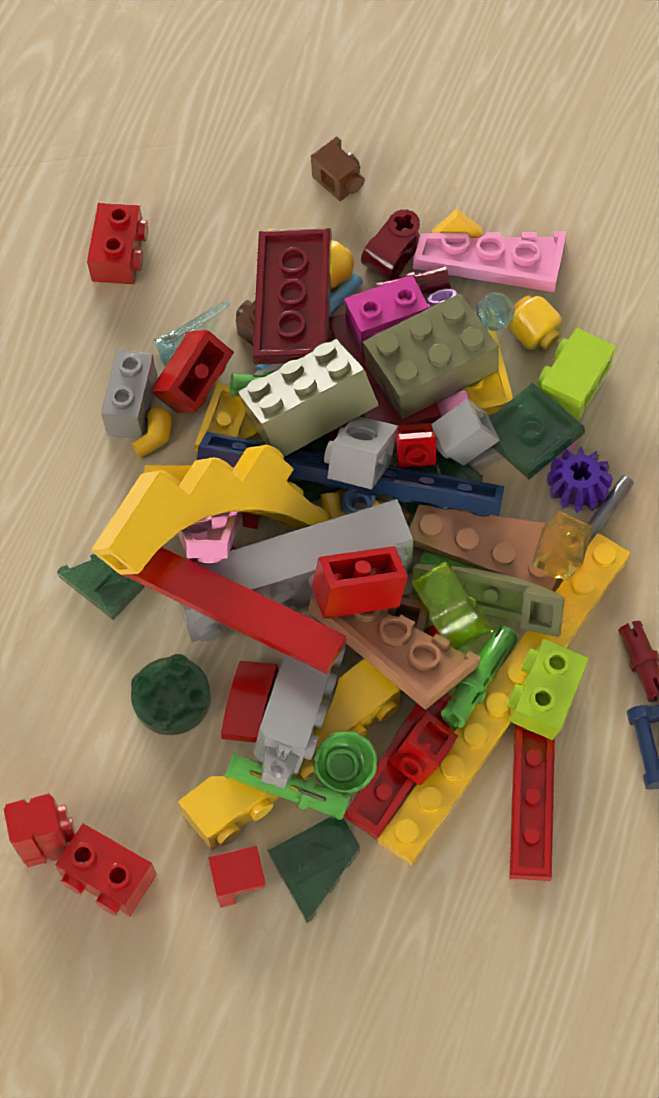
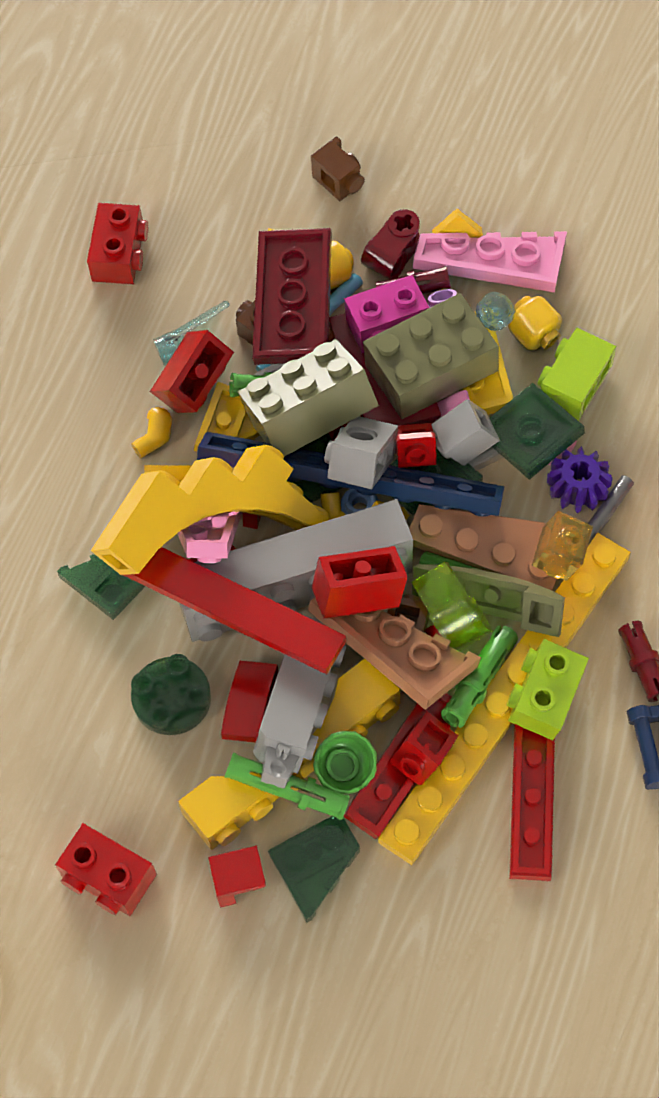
red brick [4,793,76,867] -> none
light grey brick [101,349,158,439] -> none

